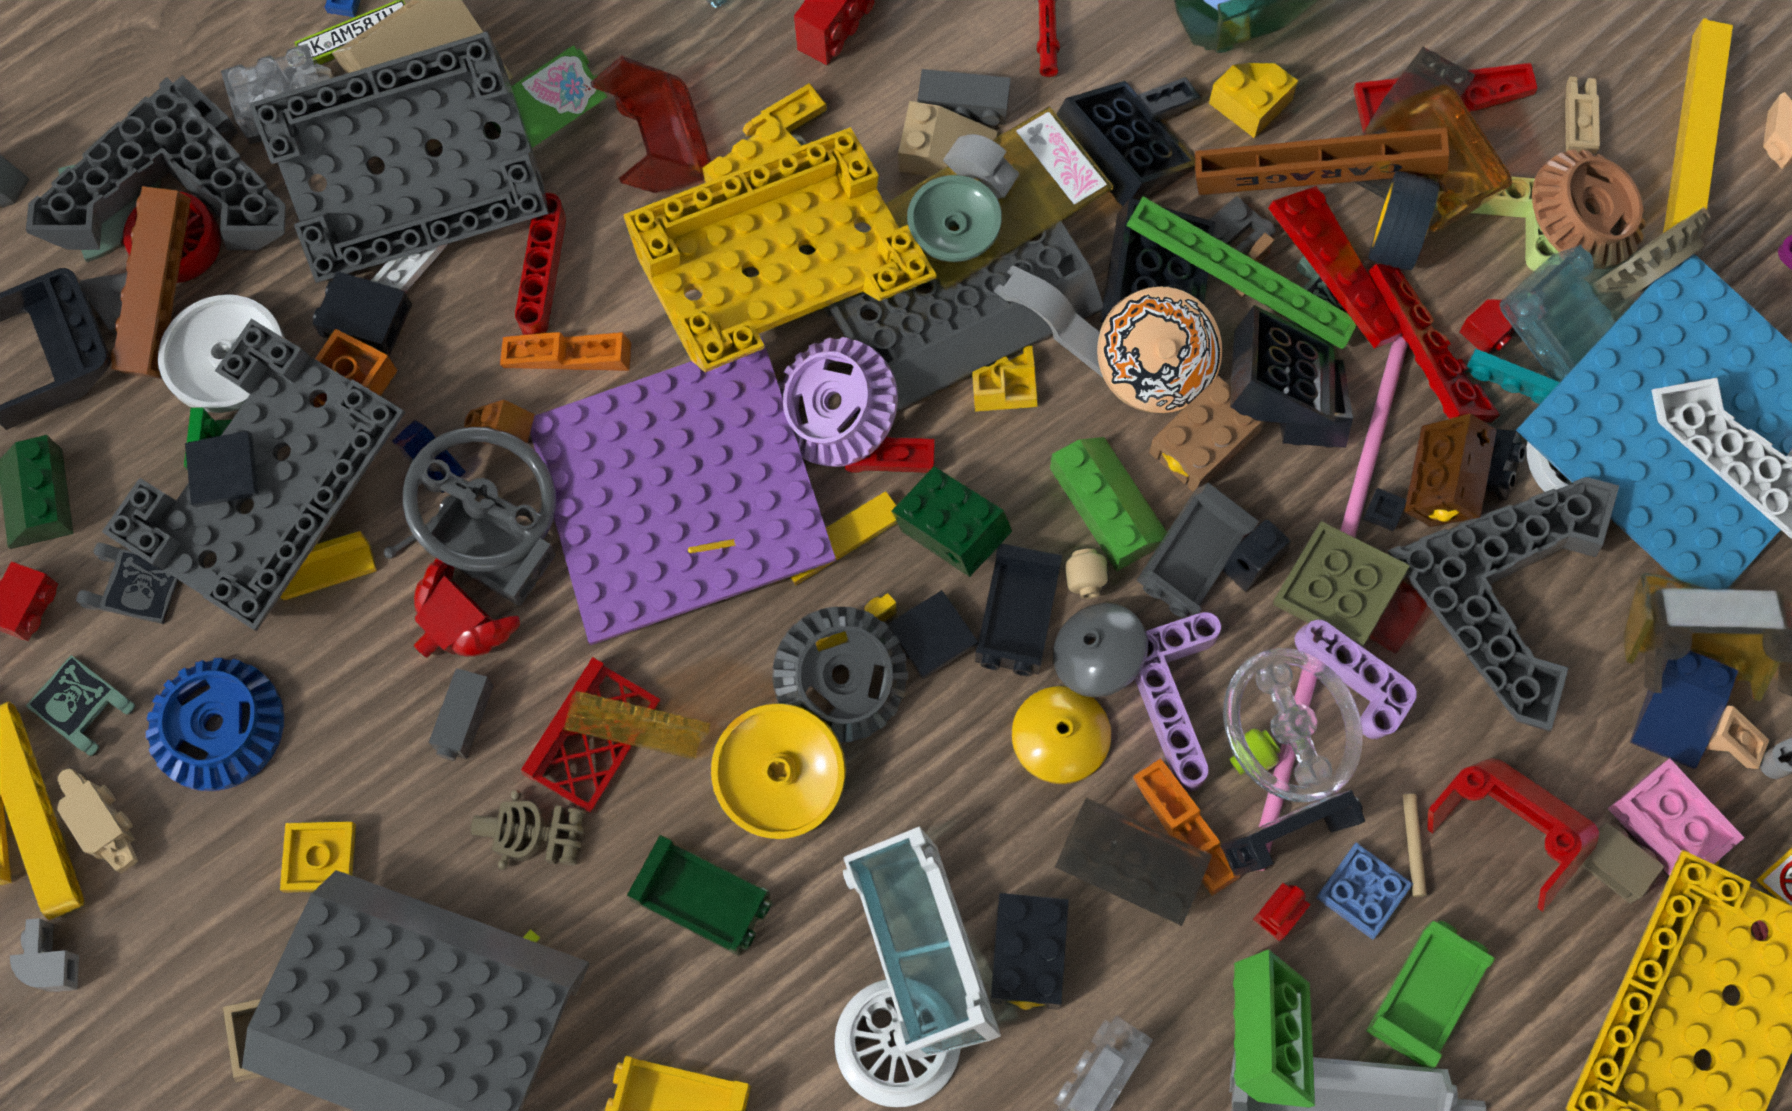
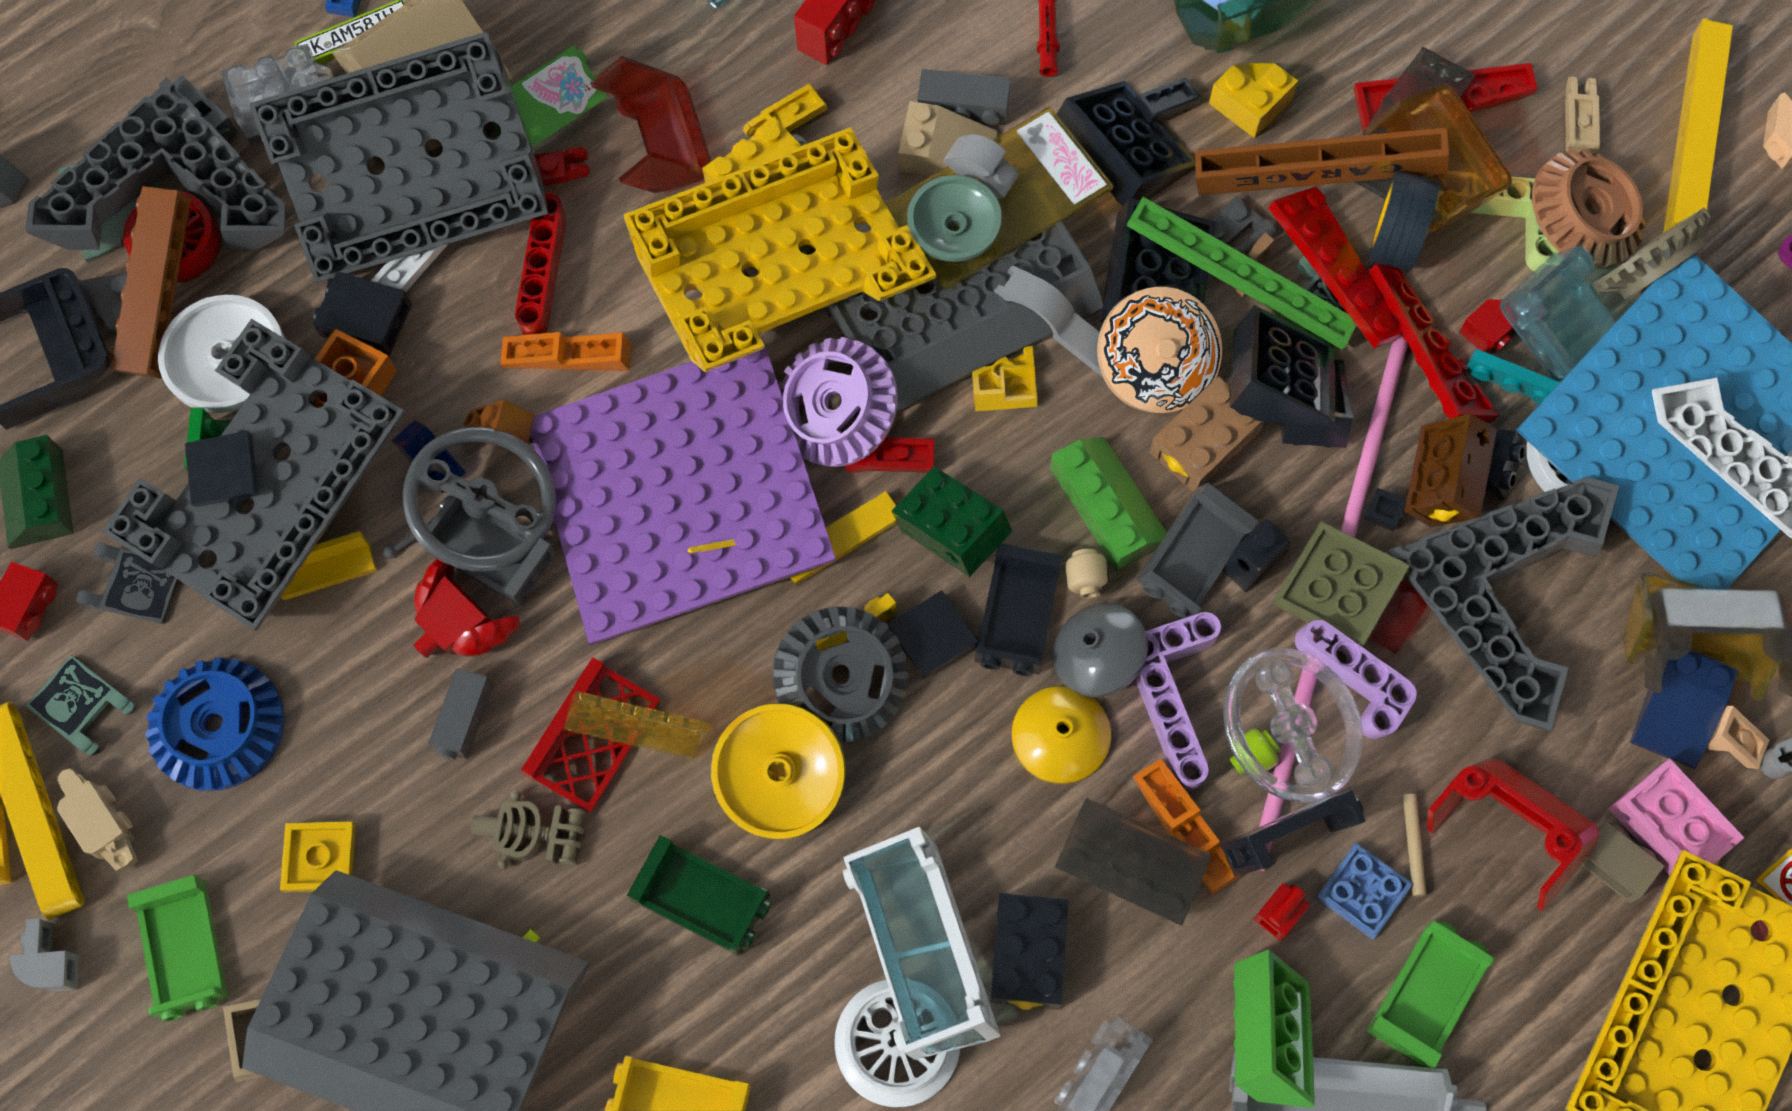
none -> bright green panel [127,875,228,1022]
none -> red hinge [534,147,590,186]

